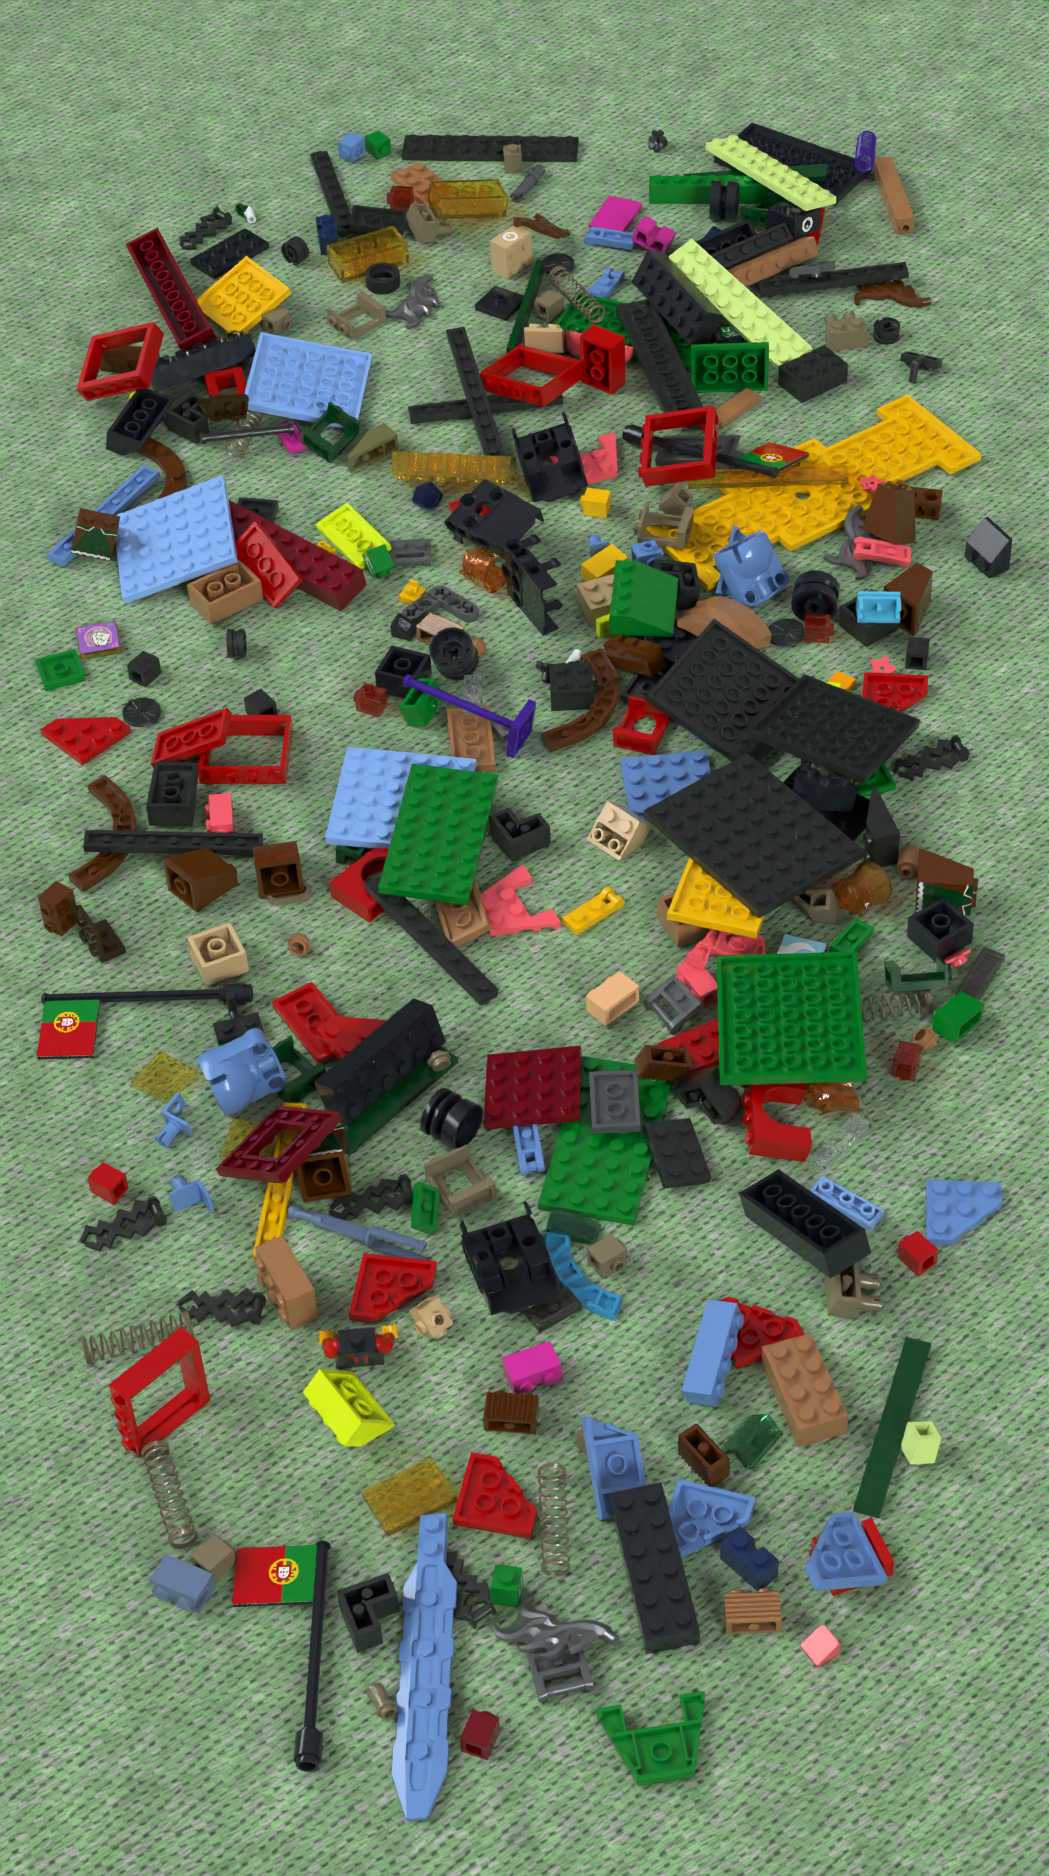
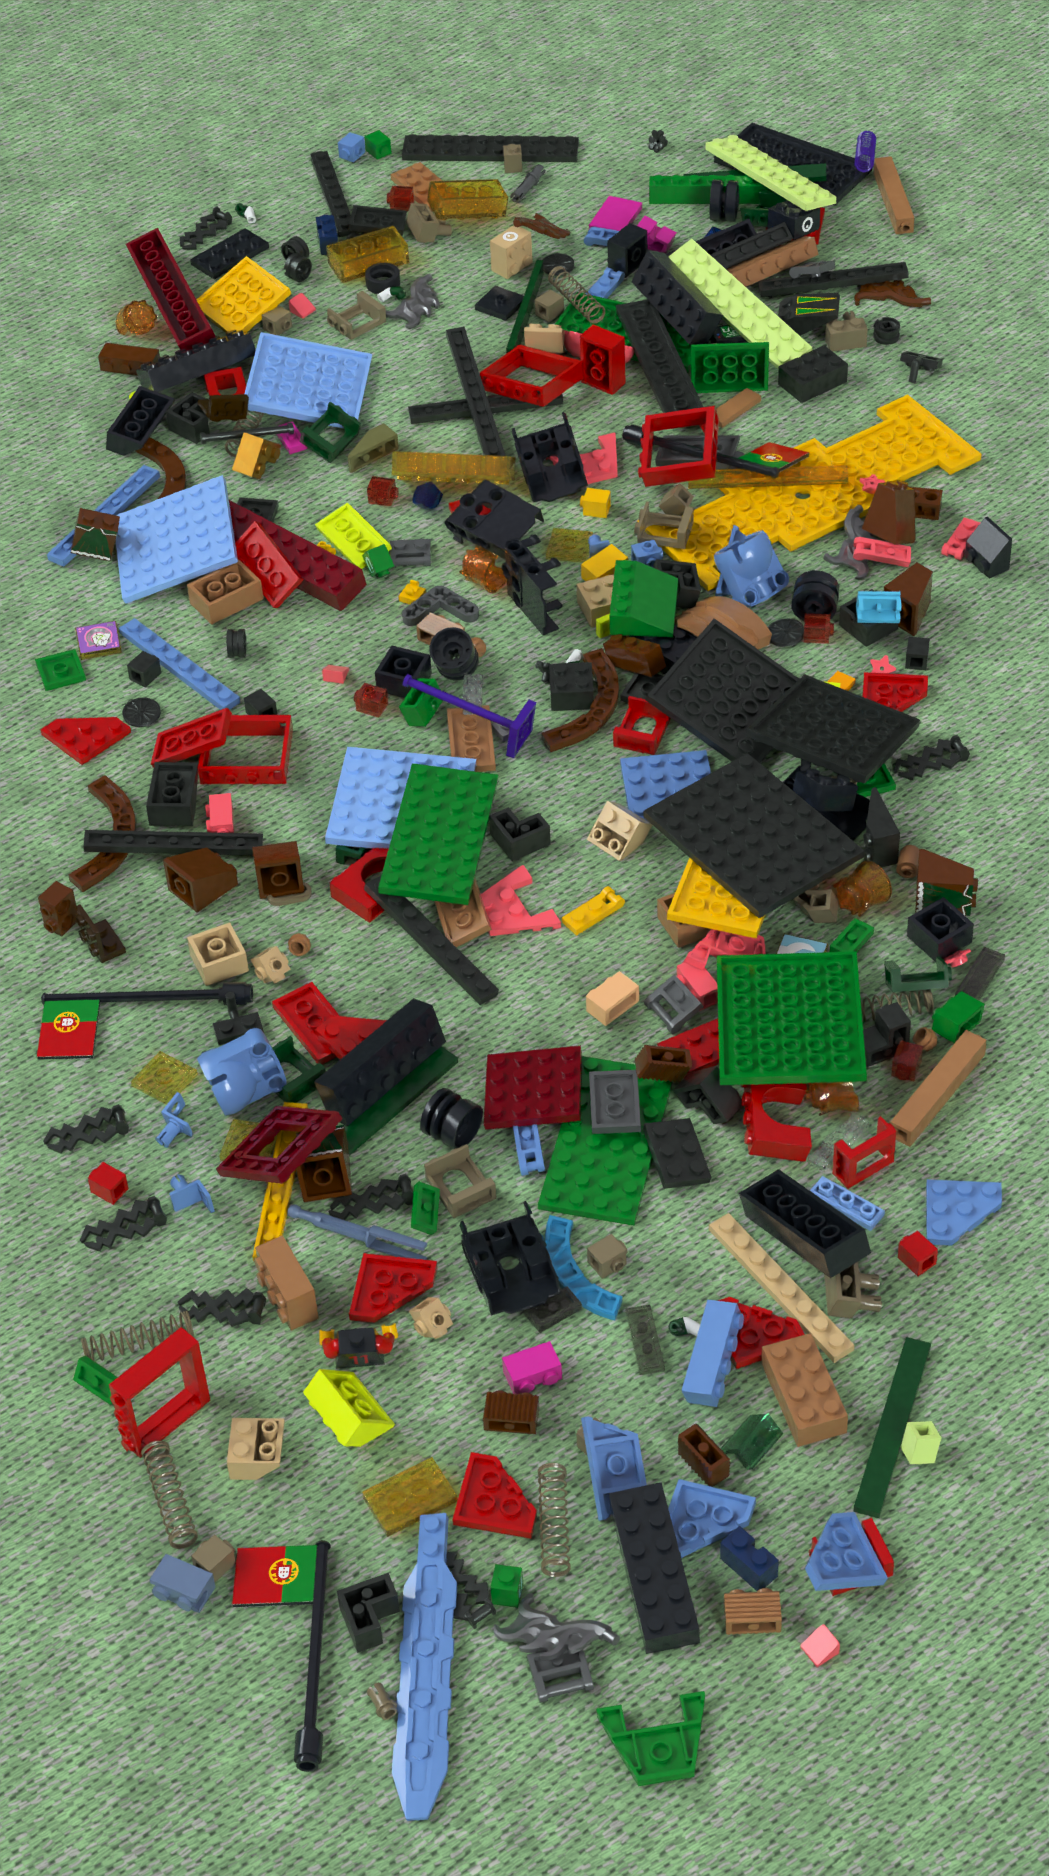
red window [76,322,164,401] -> none
slope [390,613,417,641] -> none
dark tan plate [427,1050,451,1071] -> none
dark red brick [460,1709,500,1761] -> none
clear green slope [546,1207,601,1245] -> none
none -> pearl dark grey piece [43,1104,129,1154]
none -> green plate [73,1356,118,1405]
none -> clear orange hat [116,300,158,335]
none -> medium blue plate [119,618,241,710]
none -> tan slope [227,1418,285,1480]
none -> brick [232,432,281,479]
none -> tan brick [250,946,290,984]
none -> pearl dark grey wheel [284,253,312,283]
none -> coral slope [289,293,316,319]
none -> coral slope [322,665,349,684]
none -> clear red brick [367,476,399,506]
none -> arm [377,286,406,302]
none -> clear yellow tile [546,528,593,563]
none -> black brick [607,223,648,278]
none -> clear smoke tile [625,1305,665,1375]
none -> arm [668,1317,700,1337]
none -> tan plate [709,1213,854,1363]
none -> pearl dark grey slope [778,293,840,336]
none -> red panel [832,1116,896,1189]
none -> pearl dark grey brick [863,1002,911,1067]
none -> medium nougat brick [890,1030,987,1147]
none -> coral plate [941,517,981,560]

